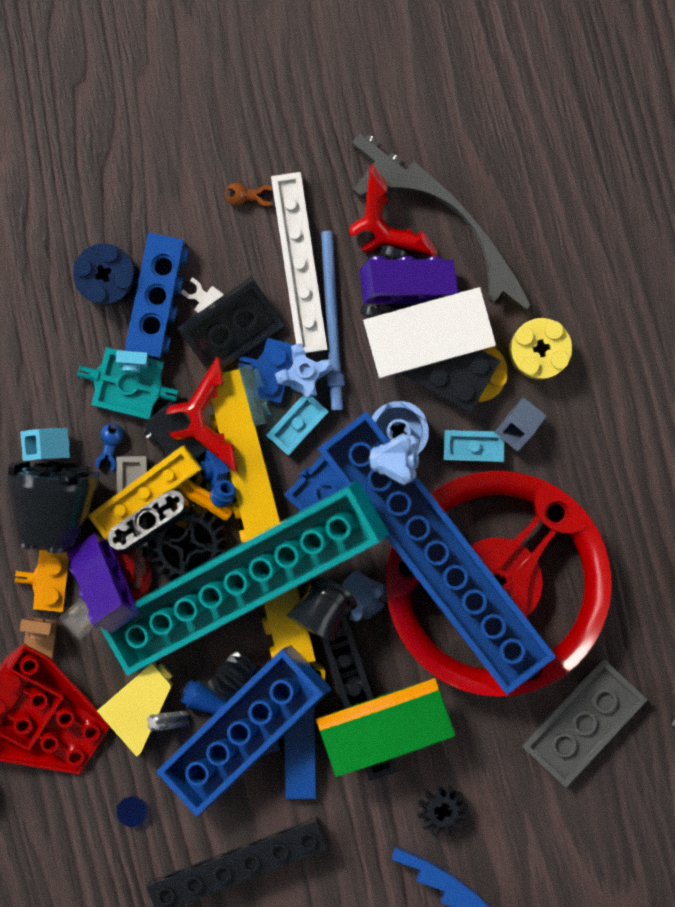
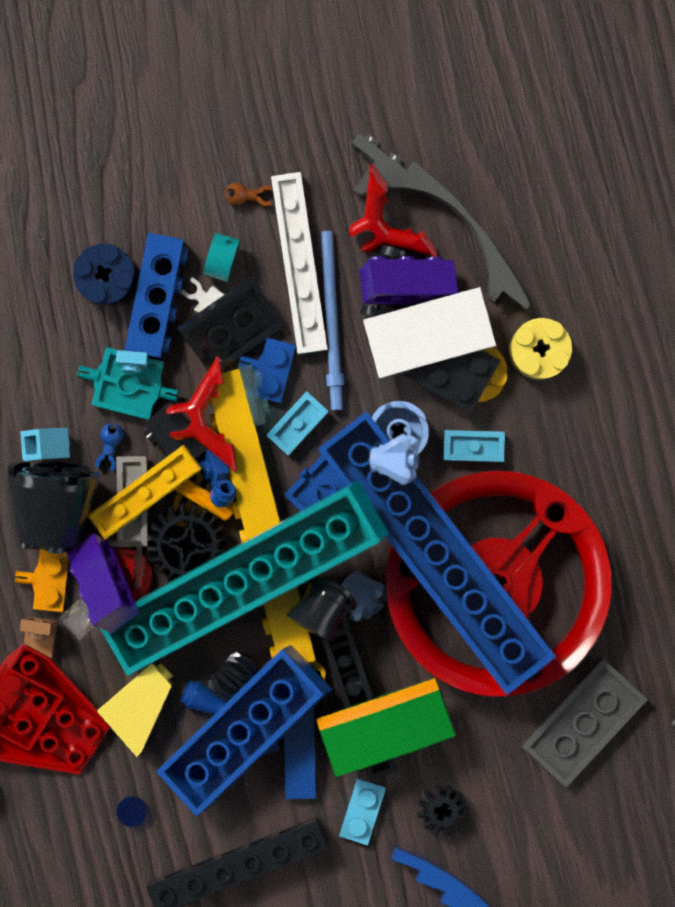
beam [108,490,189,554] -> none
light grey axle [147,711,190,731] -> none
light blue rock [275,343,333,398] -> none
sand blue brick [494,397,546,452] -> none
none -> teal piece [203,232,241,283]
none -> medium azure plate [339,778,386,846]

